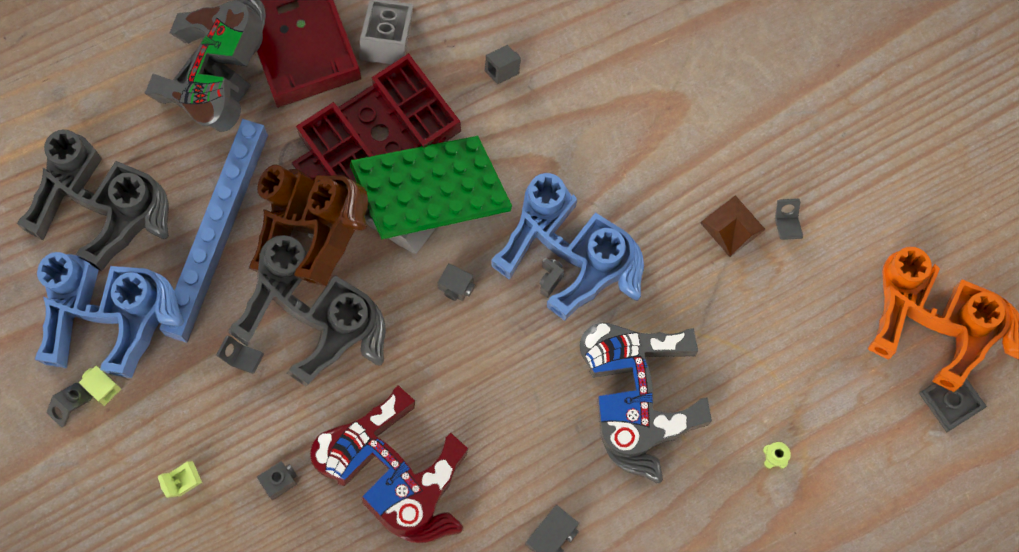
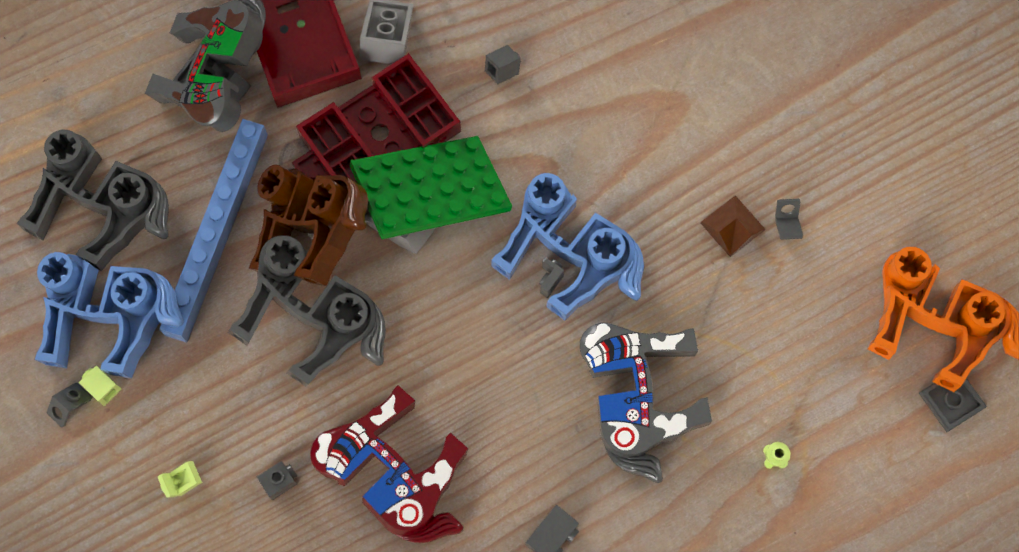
dark grey bracket [216,335,264,374] -> none
dark grey brick [438,263,475,301] -> none

